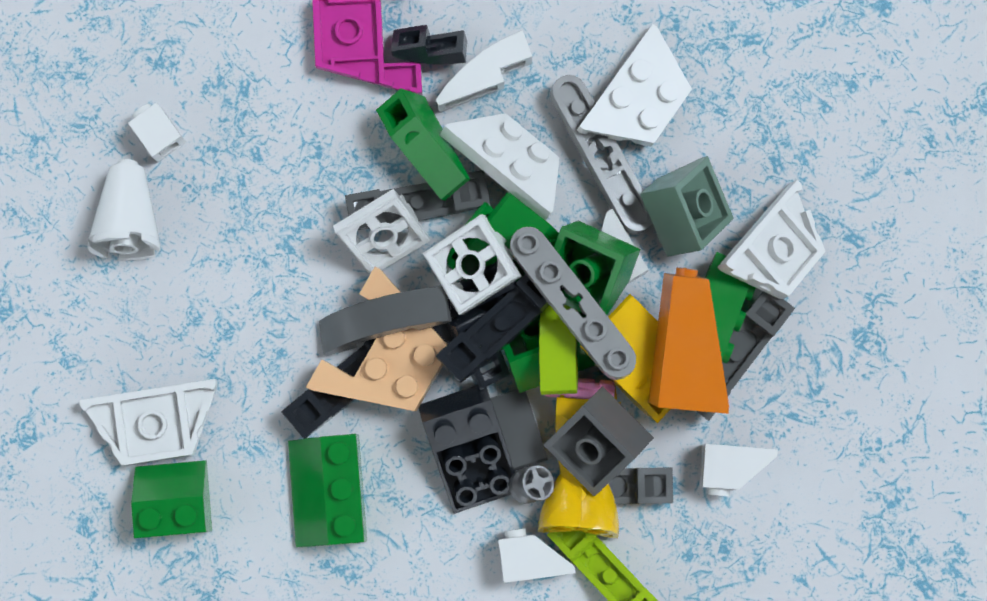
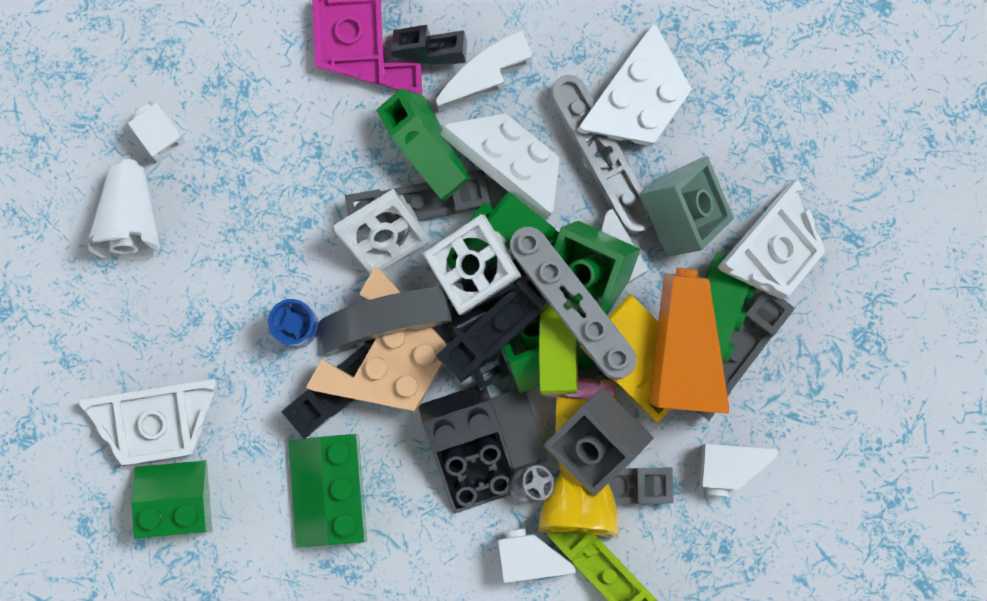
none -> blue wheel [268,299,319,349]

